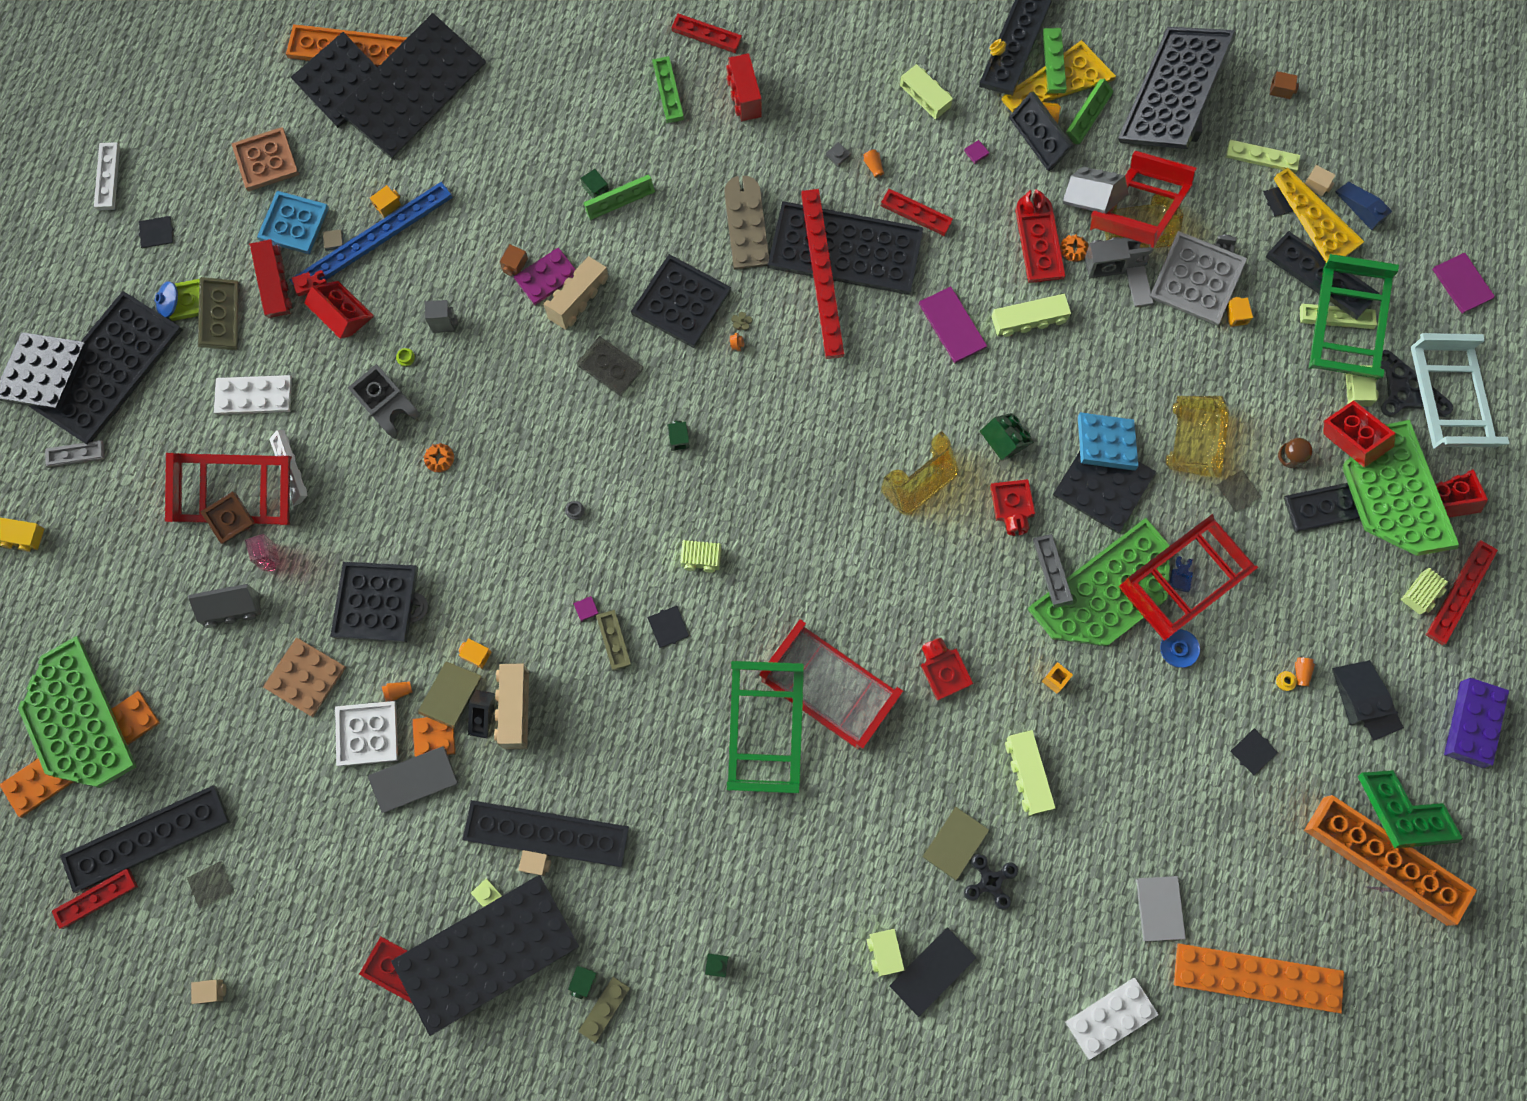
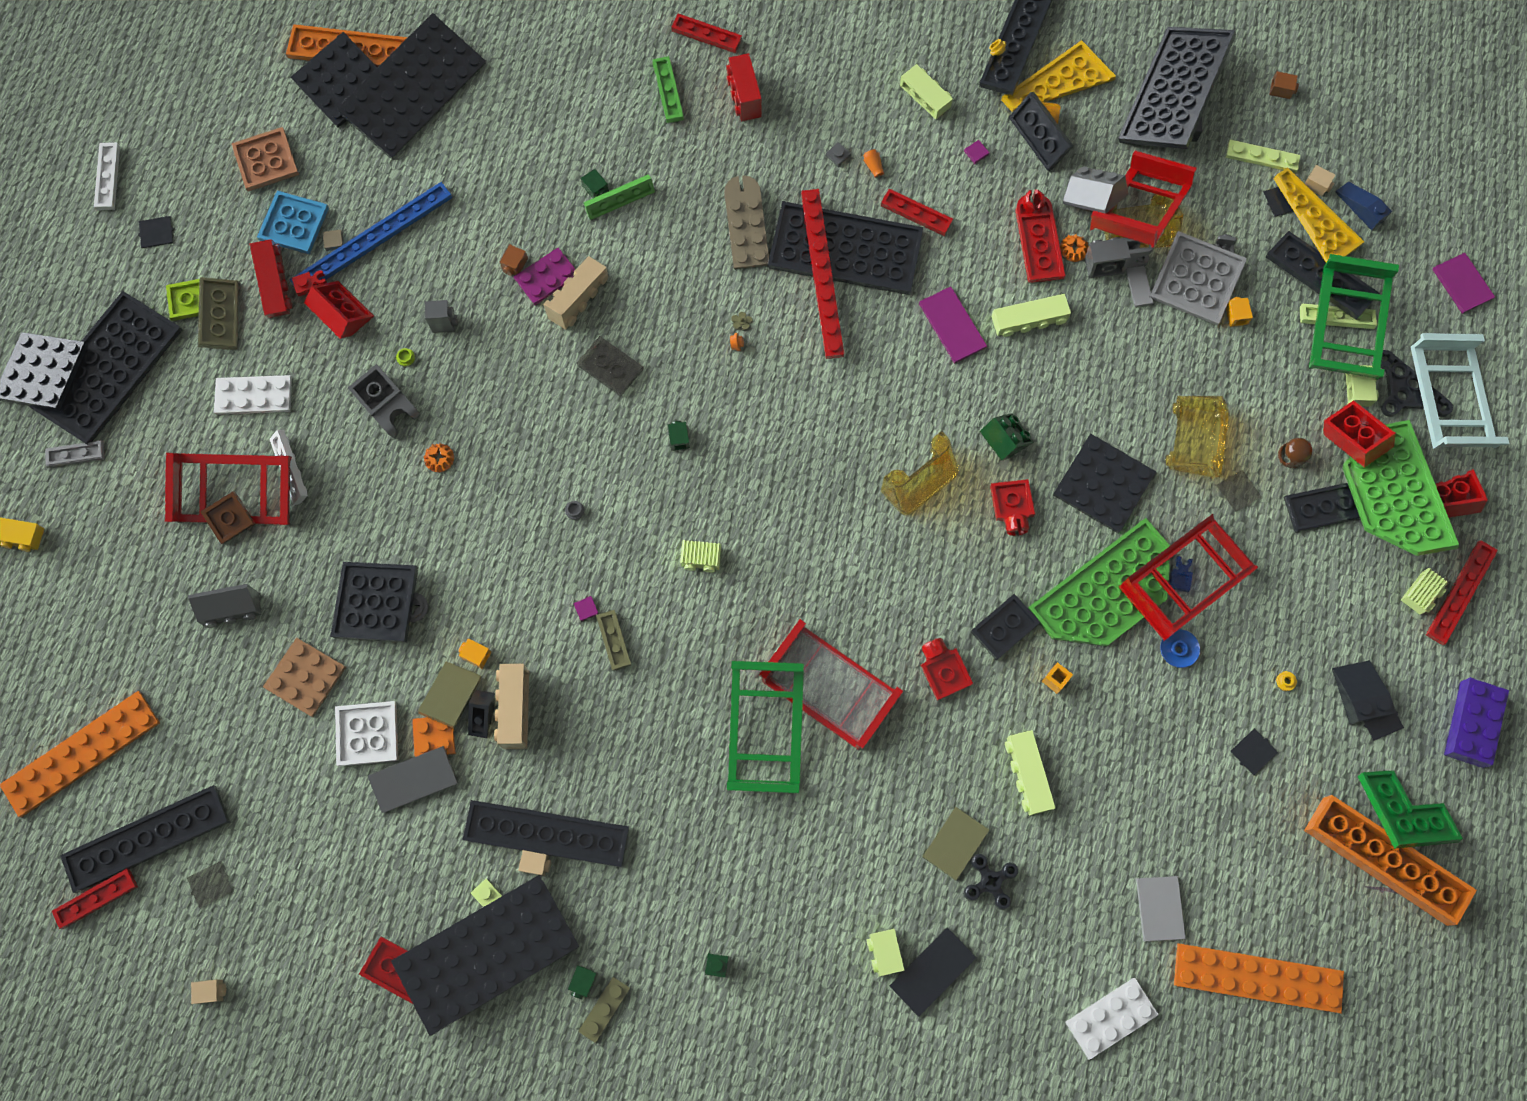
bright green plate [18,636,136,788] -> none
blue dish [155,281,178,318] -> none
clear pink brick [245,534,281,572] -> none
light orange brick [370,185,401,218] -> none
orange cone [382,681,413,702] -> none
black plate [631,254,731,348] -> none
black piece [647,606,689,648] -> none
dark grey plate [1033,534,1073,608] -> none
bright green plate [1043,28,1066,94] -> none
bright green plate [1066,79,1114,144] -> none
dark azure plate [1078,412,1138,470] -> none
orange cone [1295,658,1315,687] -> none
none -> black plate [970,594,1040,661]

